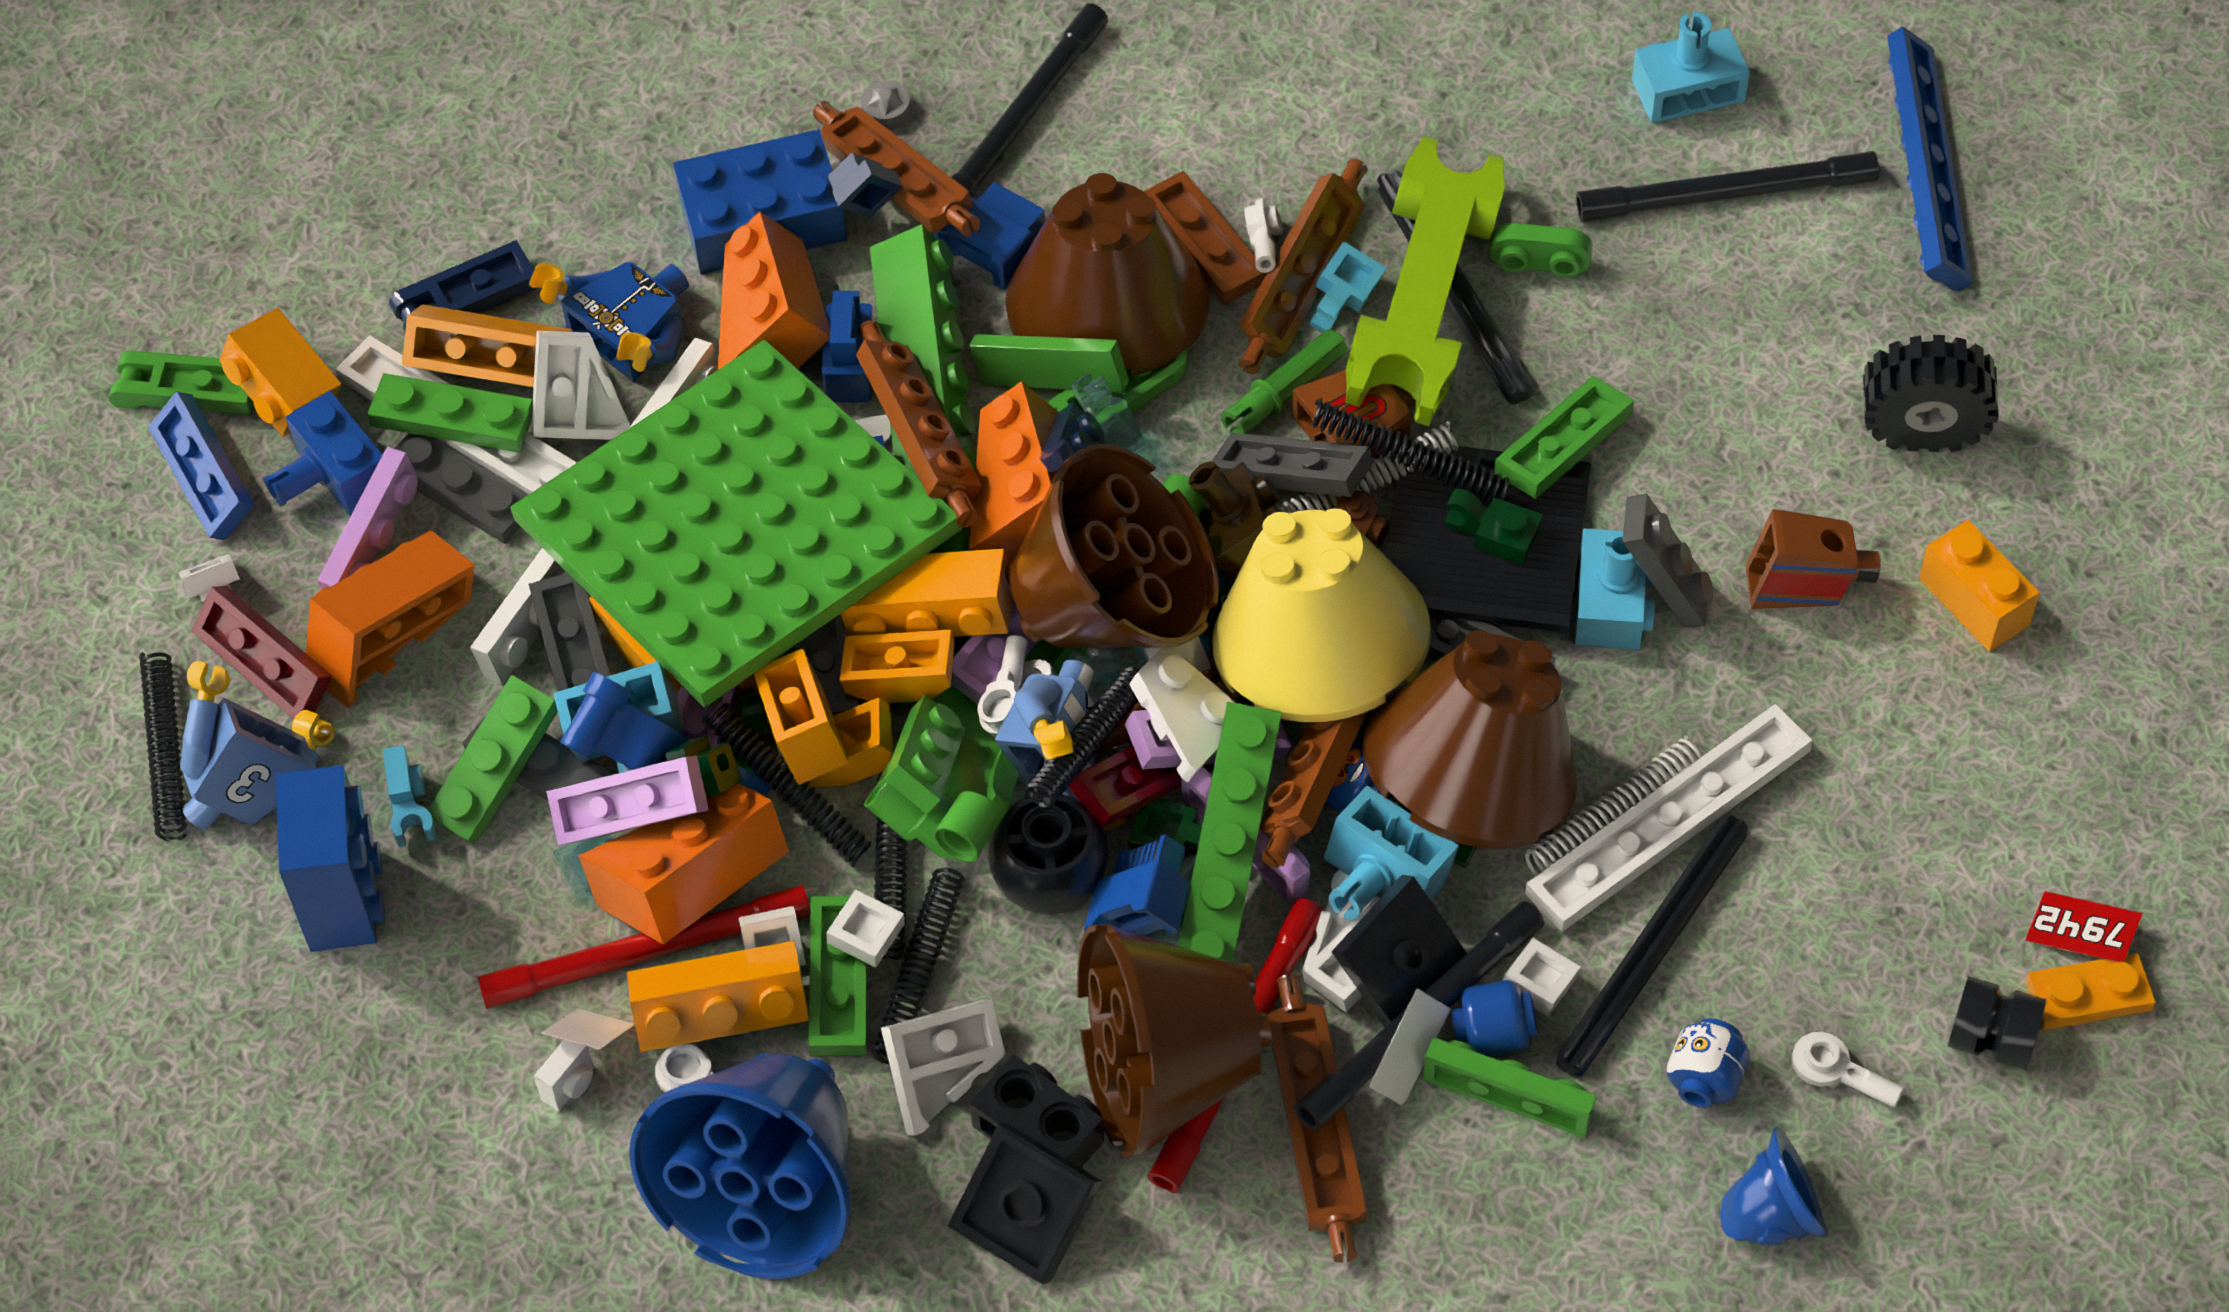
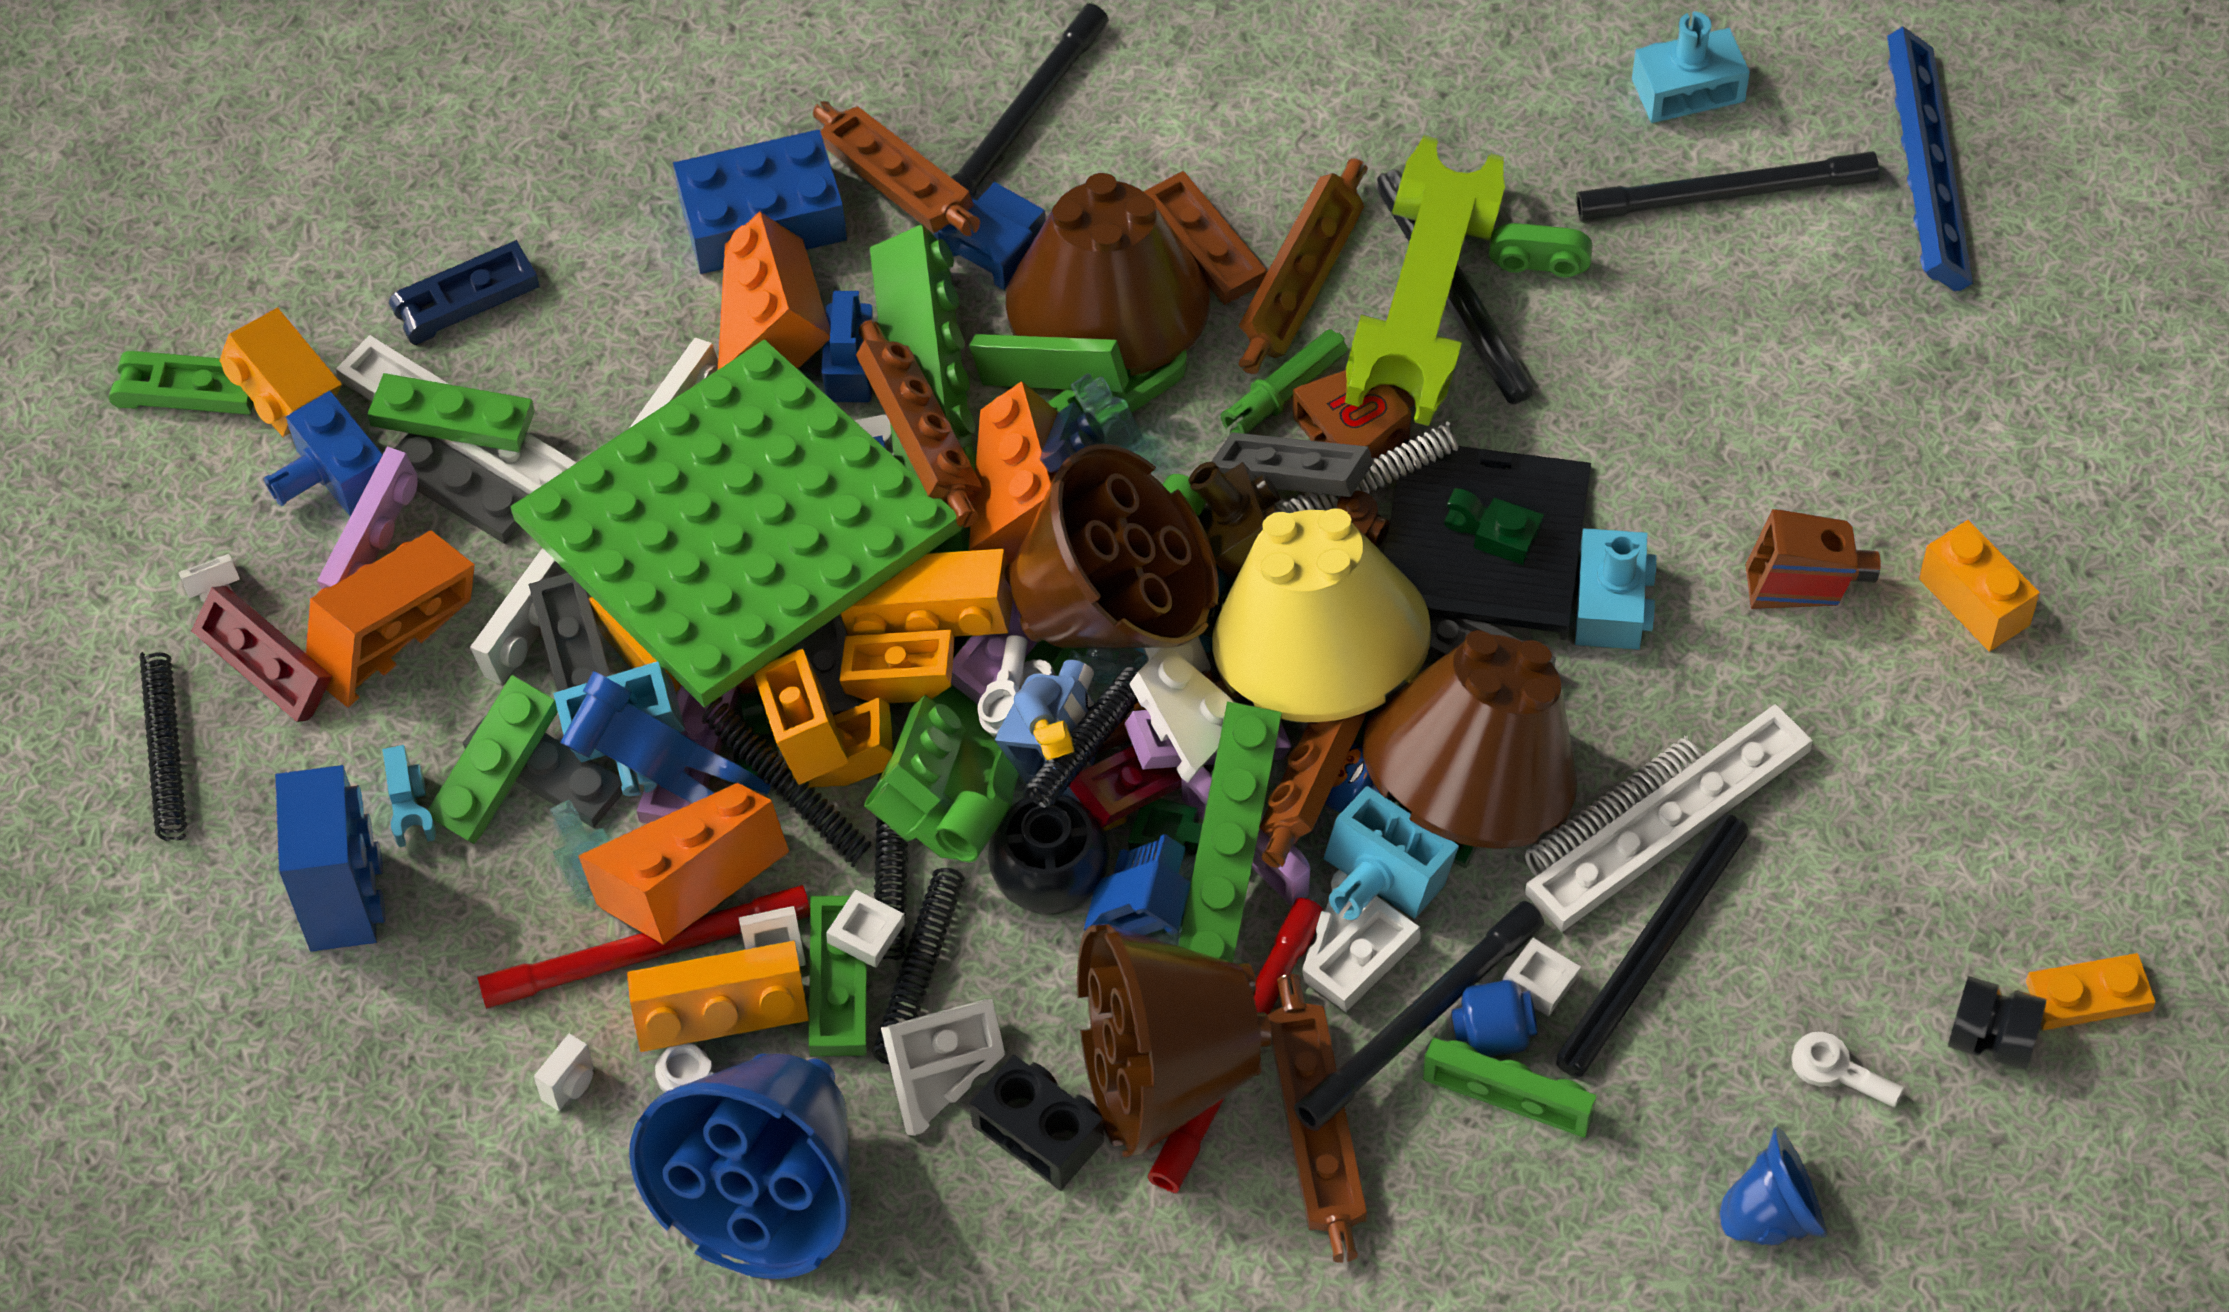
blue plate [148,391,255,540] -> none
medium blue torso [180,660,335,830] -> none
light orange brick [402,304,573,387] -> none
blue torso [529,262,689,382] -> none
white wing [531,331,631,440] -> none
white sticker [541,1008,634,1049] -> none
lavender plate [546,756,709,846] -> none
dark green piece [665,735,743,798] -> none
dark blue piece [828,152,903,218] -> none
light grey tile [861,81,911,129] -> none
black plate [947,1123,1102,1285] -> none
white plate [1244,198,1283,273] -> none
medium azure plate [1309,241,1387,333] -> none
black piece [1312,398,1510,502] -> none
black plate [1331,875,1467,1028] -> none
white sticker [1369,988,1451,1105] -> none
bright green plate [1494,375,1634,499] -> none
dark grey plate [1623,493,1713,628] -> none
blue head [1667,1018,1750,1108] -> none
black wheel [1863,335,1999,452] -> none
red sticker [2025,891,2143,962] -> none

